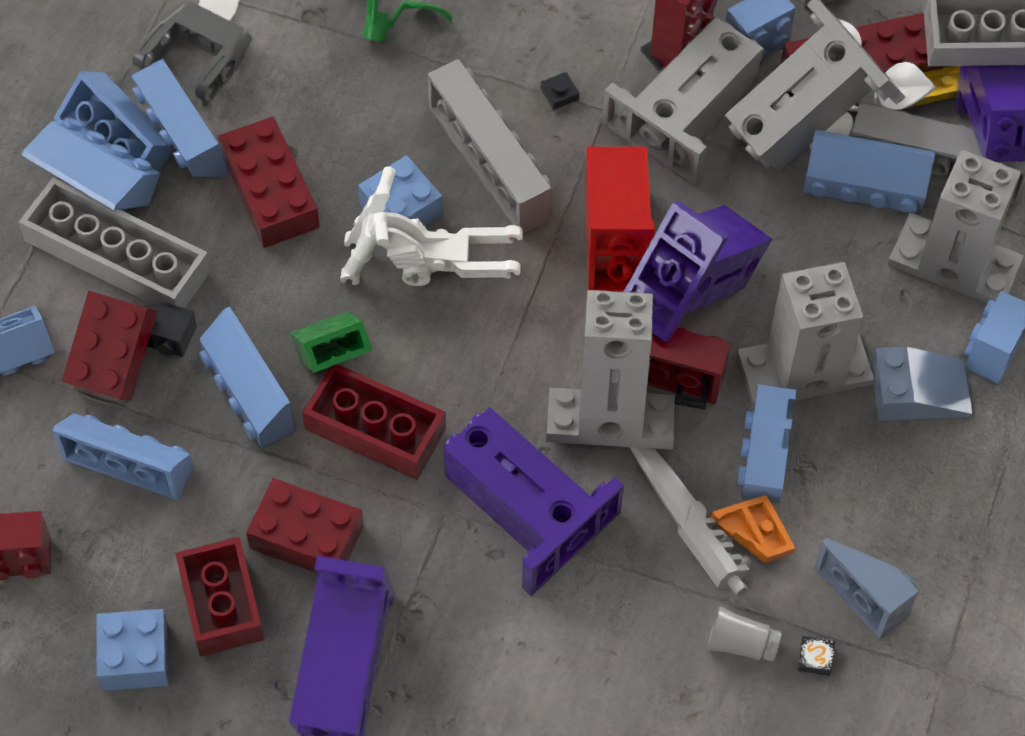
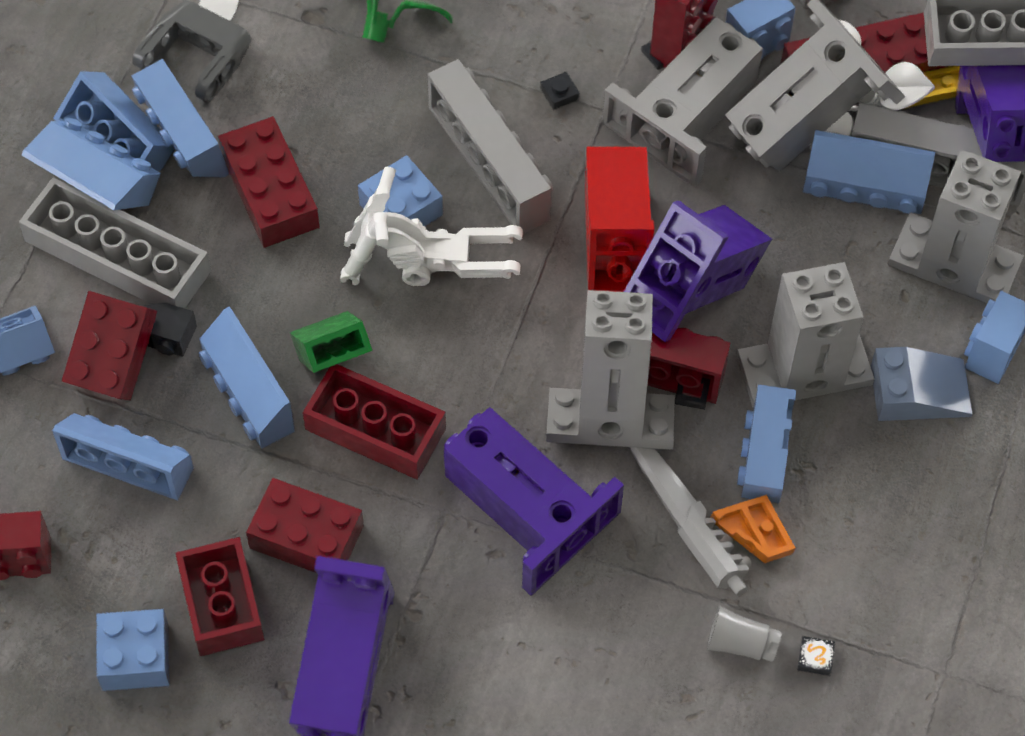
sand blue slope [814,538,919,639] -> none

